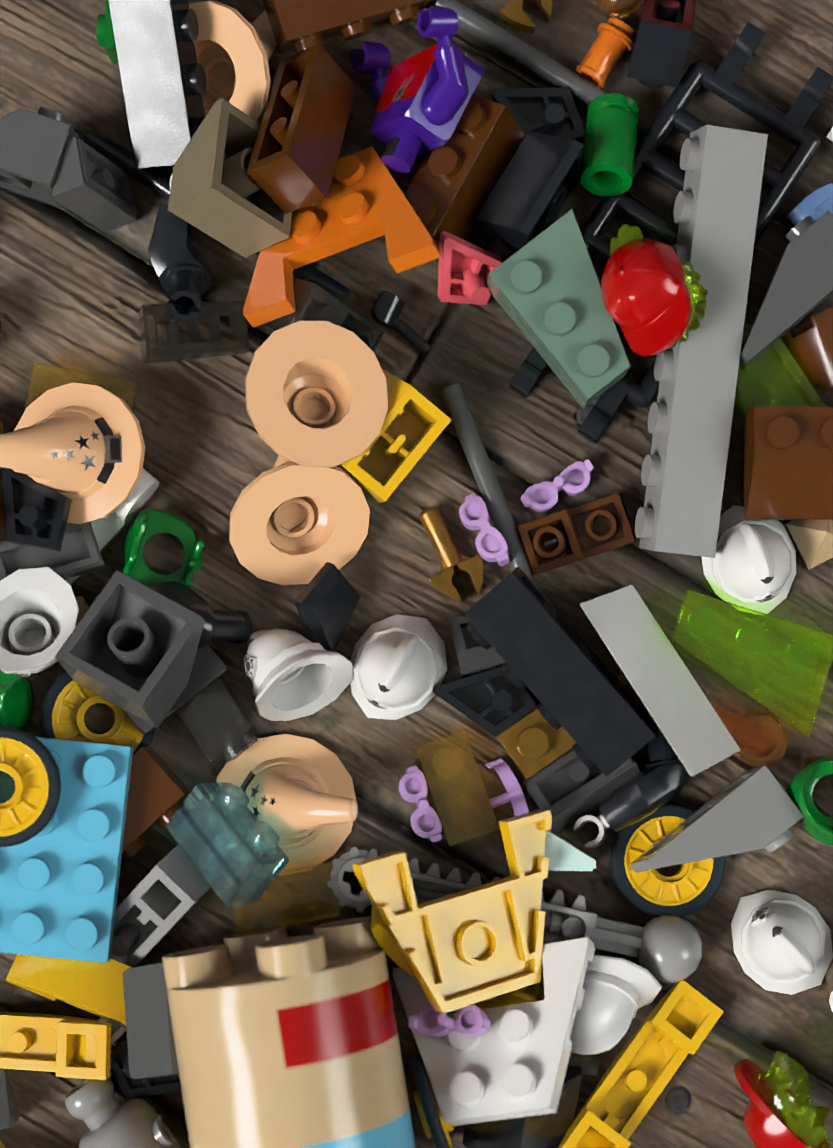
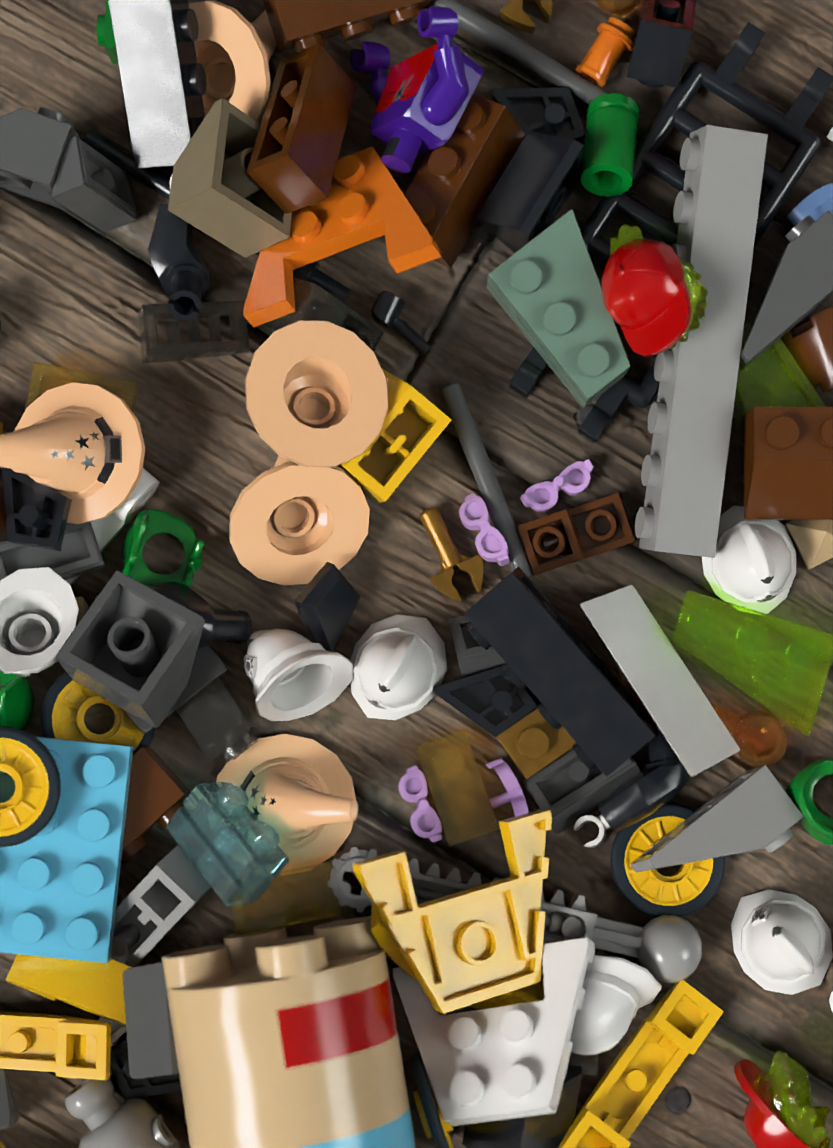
lavender piece [408,1004,491,1037] -> none
coral piece [437,231,503,305] -> none
light aqua slope [544,830,596,871] -> none

